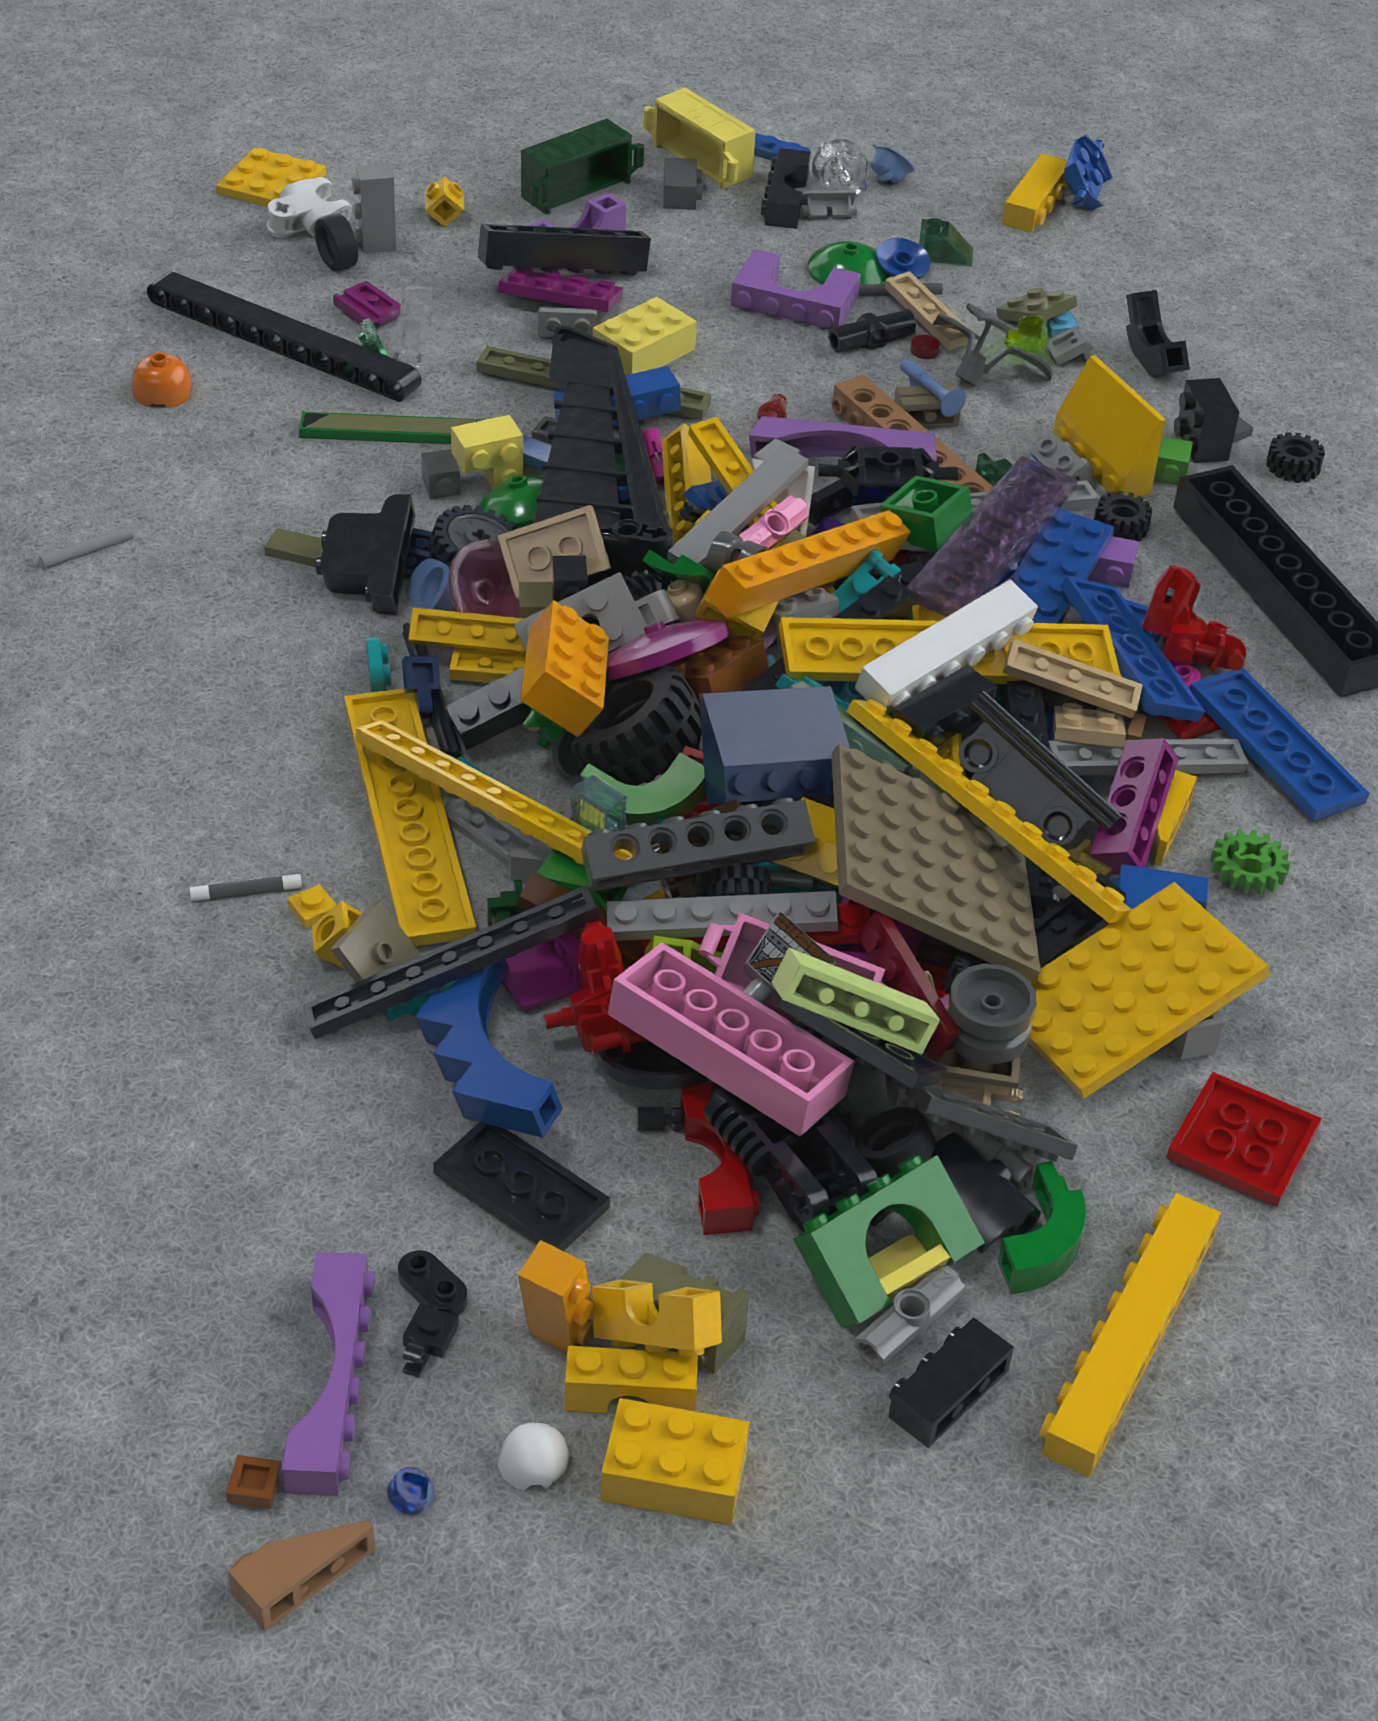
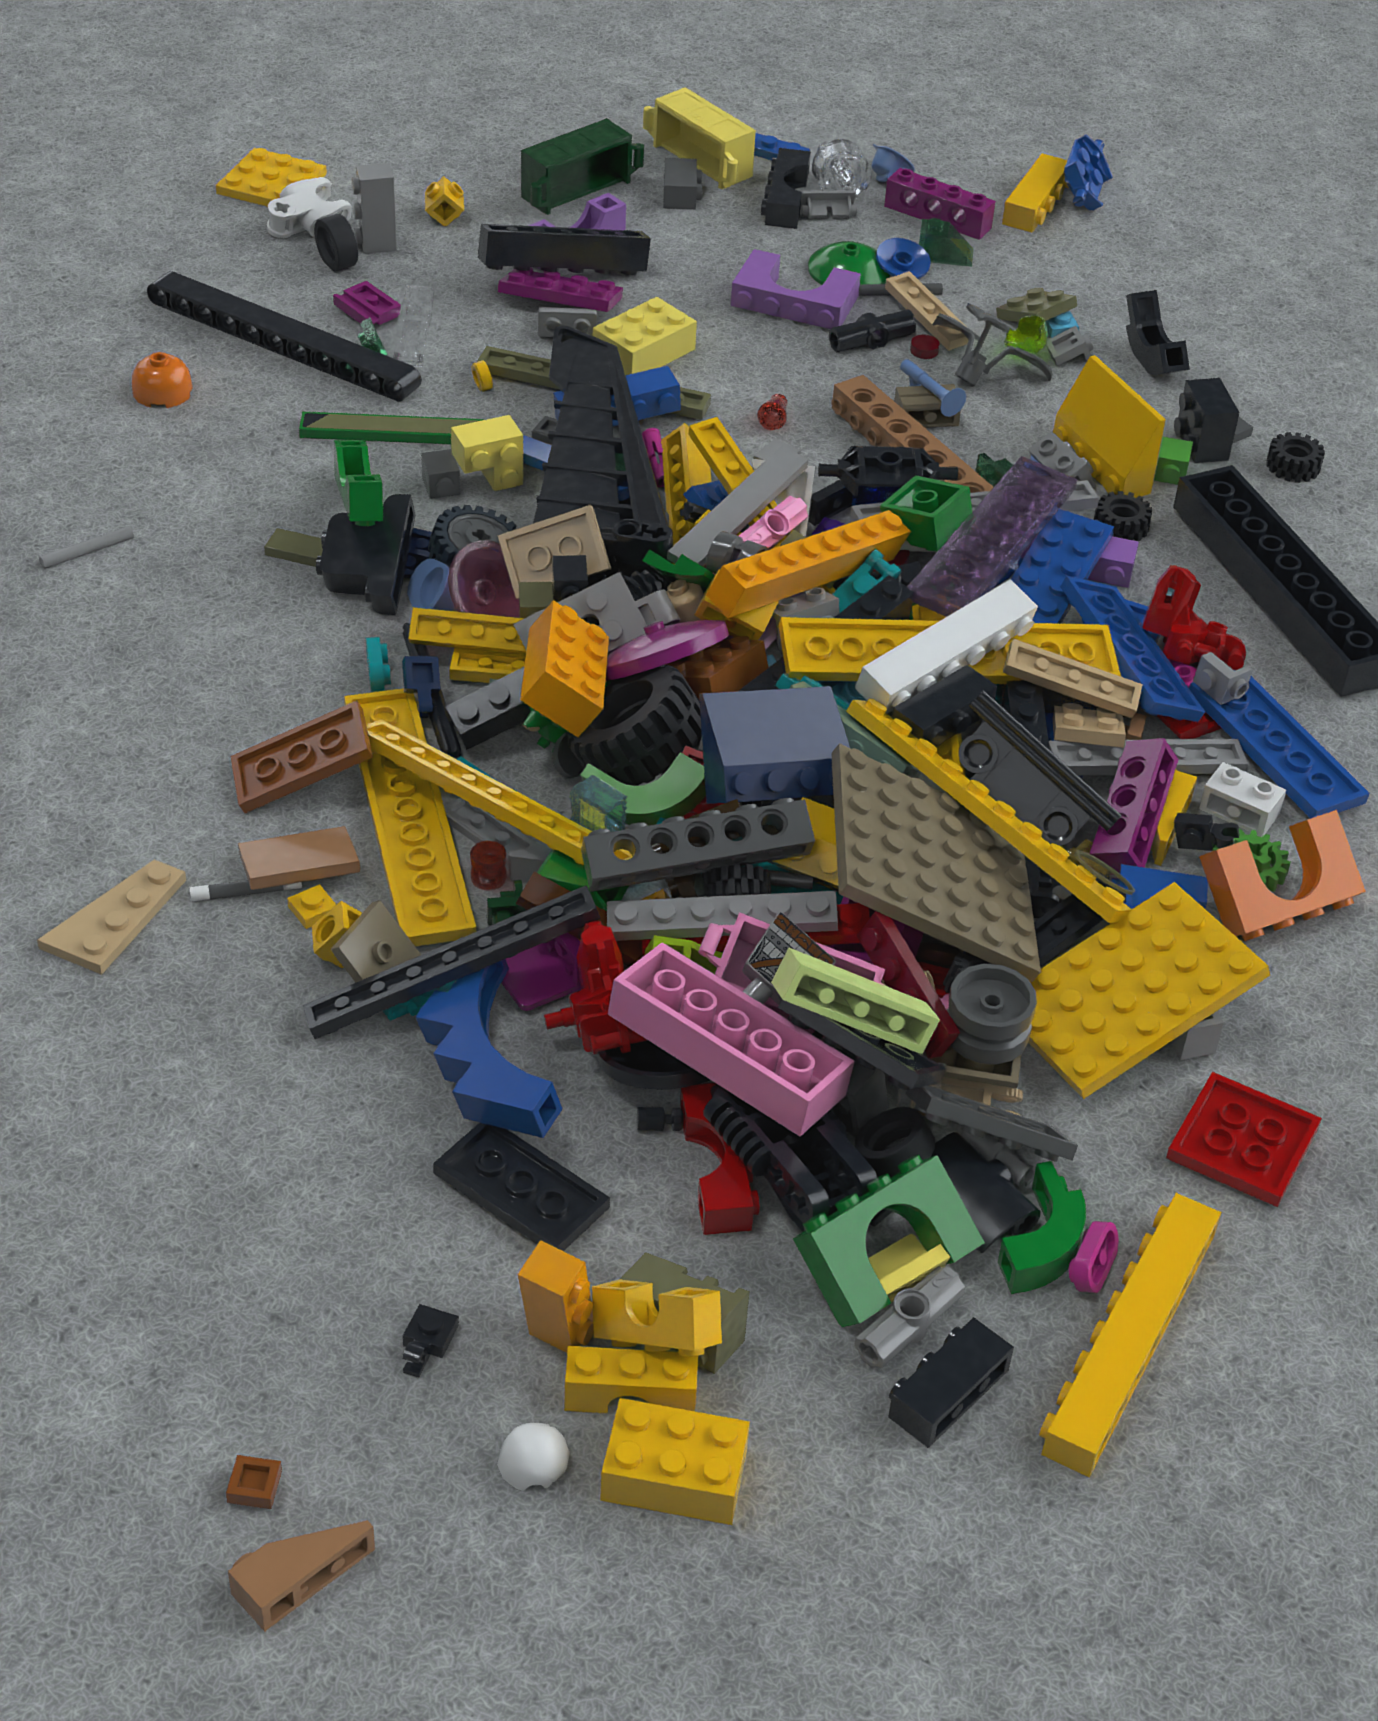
medium lavender arch [282,1252,375,1496] -> none
clear blue tile [387,1467,435,1515] -> none
black plate [398,1250,467,1316] -> none
green dish [478,475,544,529] -> none
medium lavender arch [749,416,937,463] -> none
none -> tan wing [37,859,186,975]
none -> dark orange plate [230,700,373,813]
none -> medium nougat tile [238,826,360,890]
none -> green arch [334,440,383,526]
none -> clear red wheel [470,840,507,891]
none -> yellow tile [471,360,493,392]
none -> magenta brick [884,168,996,240]
none -> dark pink plate [1069,1221,1119,1293]
none -> olive piece [1074,850,1135,895]
none -> black plate [1174,813,1240,851]
none -> light grey bracket [1193,652,1253,705]
none -> white brick [1199,762,1286,837]
none -> orange arch [1199,810,1366,941]

